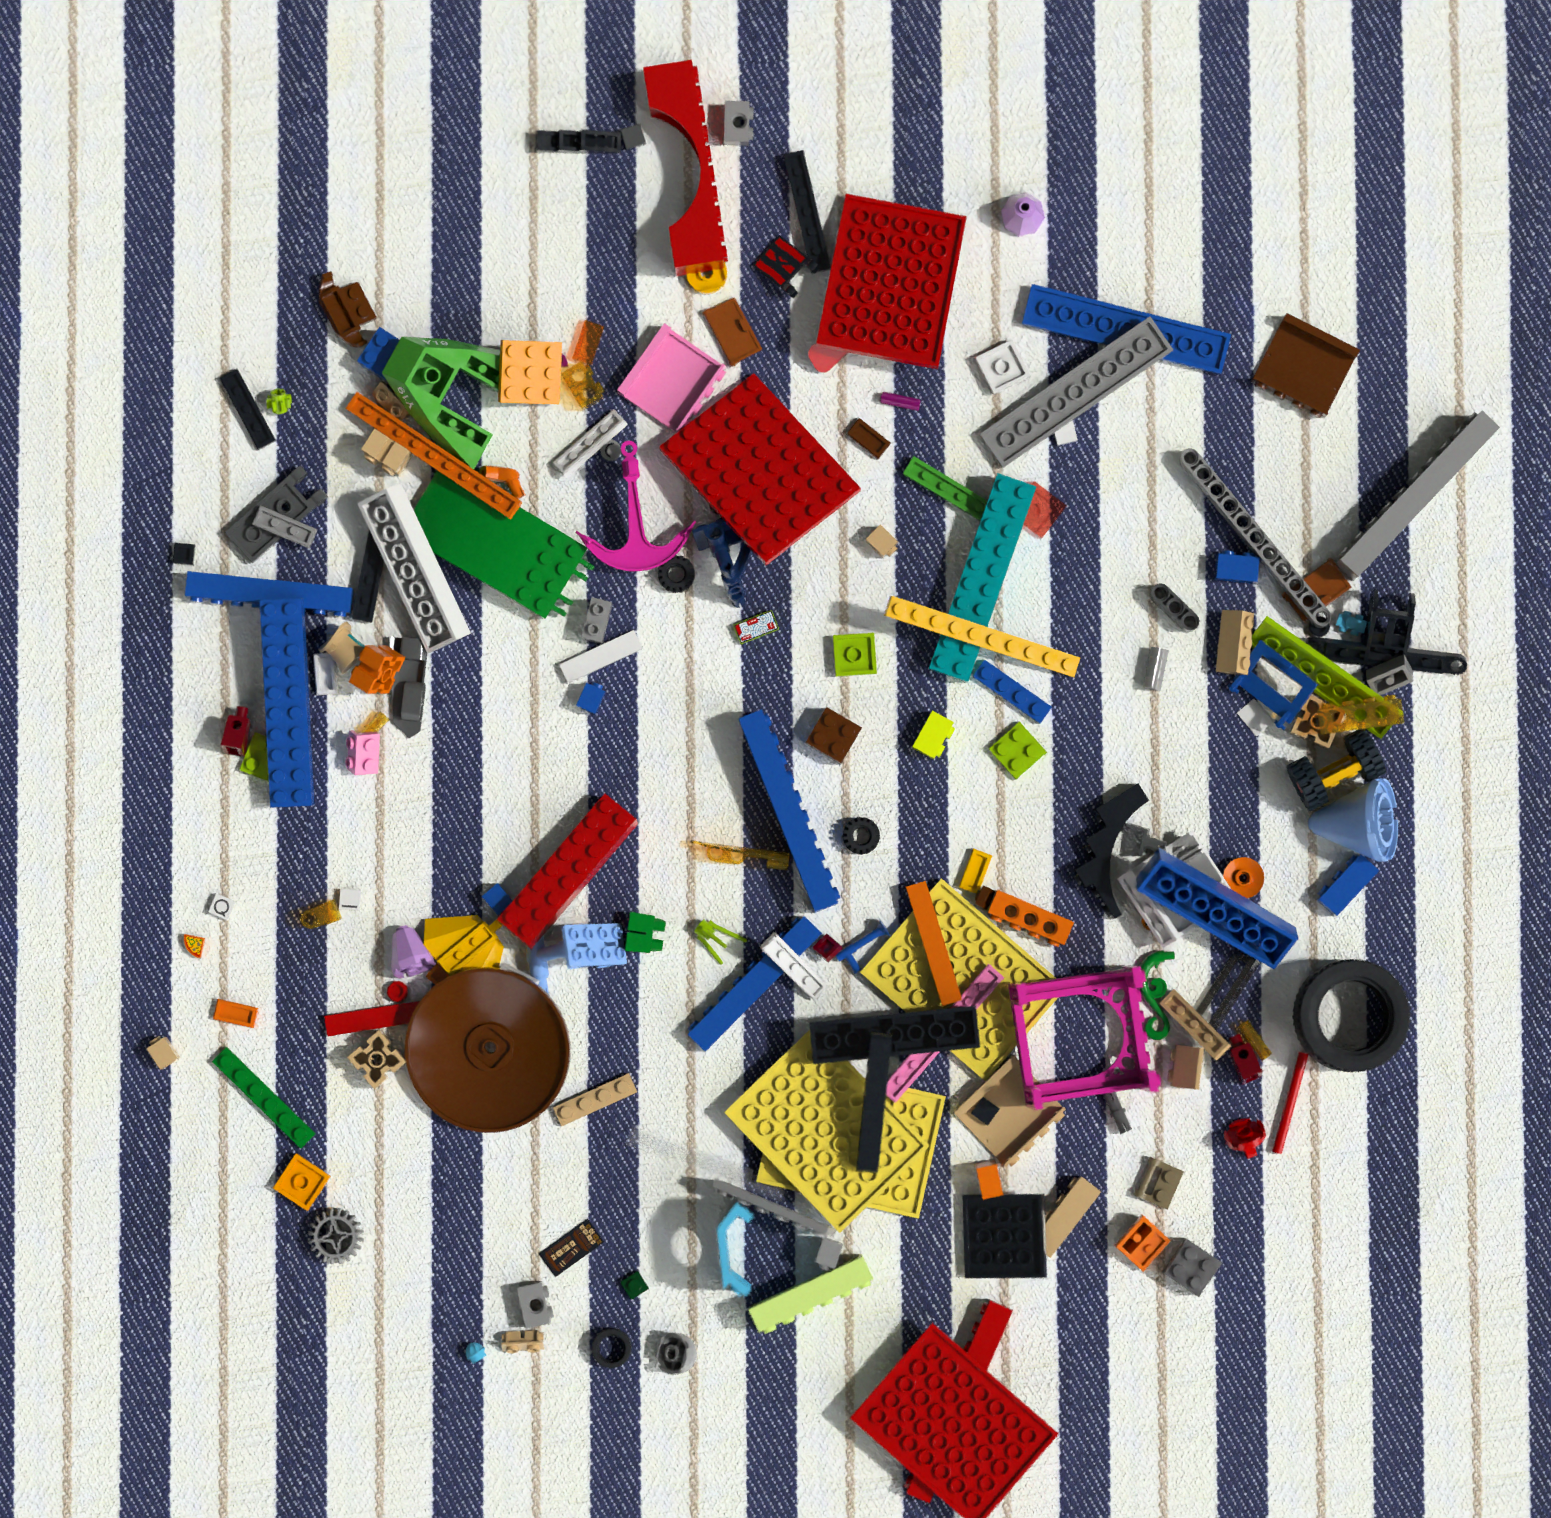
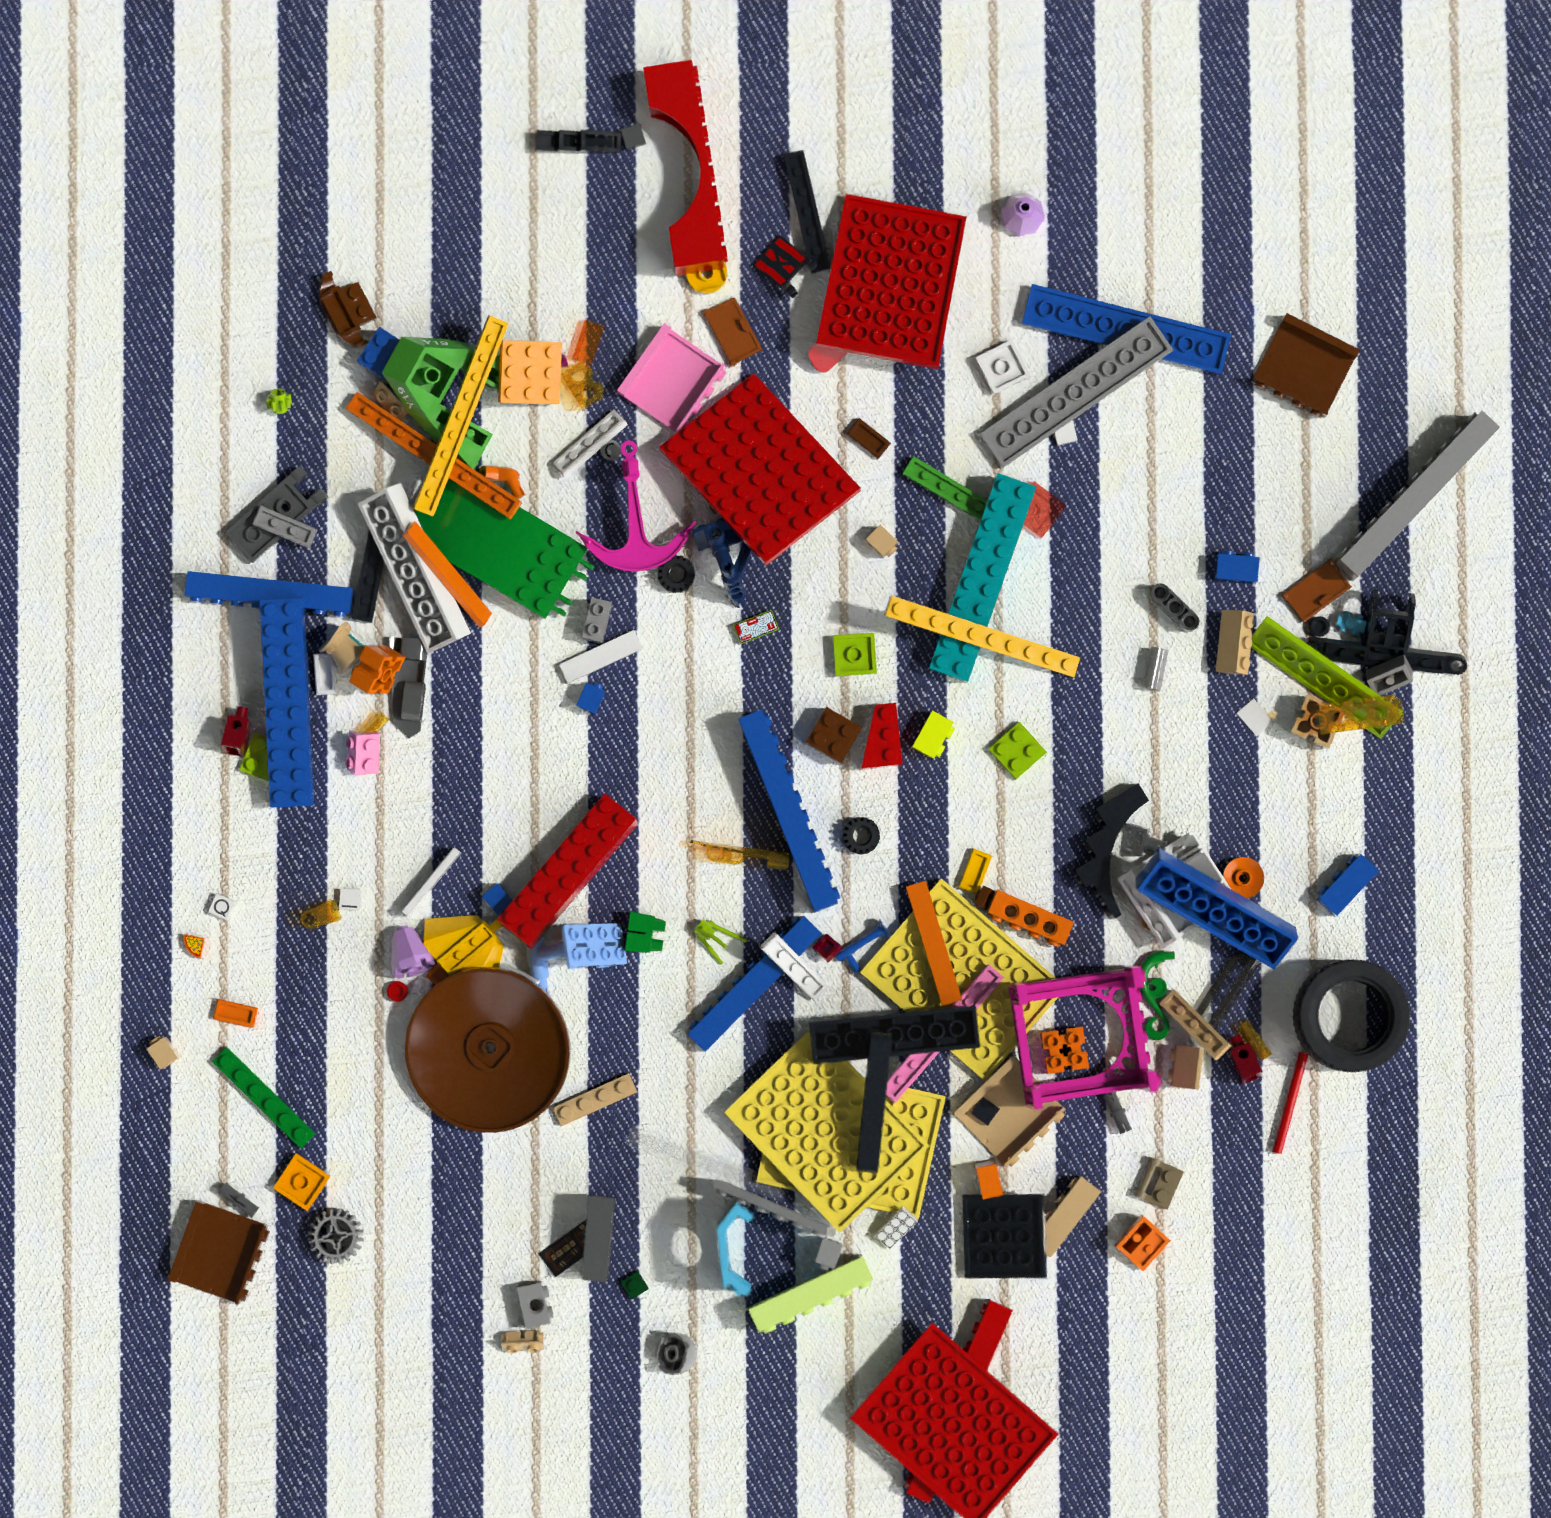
black tile [172,542,196,566] -> none
black tile [219,368,276,451] -> none
red tile [324,1001,420,1037] -> none
tan brick [347,1030,406,1089] -> none
tan brick [361,429,413,477] -> none
medium azure plate [466,1342,486,1364] -> none
black tyre [592,1328,632,1369] -> none
light grey brick [724,101,754,146] -> none
magenta axle [880,392,921,411] -> none
blue plate [973,660,1052,724] -> none
flat silver brick [1162,1238,1222,1297] -> none
light grey beam [1180,448,1331,628] -> none
red tile [1224,1118,1266,1159] -> none
blue piece [1227,640,1318,730] -> none
black plate [1286,727,1386,811] -> none
light blue cone [1308,778,1398,862] -> none
none -> reddish brown panel [168,1200,270,1305]
none -> dark grey pin [218,1182,260,1218]
none -> white tile [402,848,461,917]
none -> orange tile [403,521,492,628]
none -> yellow plate [413,315,509,516]
none -> dark grey brick [581,1194,616,1282]
none -> red wedge [861,703,902,770]
none -> white tile [874,1206,918,1249]
none -> orange brick [1040,1027,1089,1074]

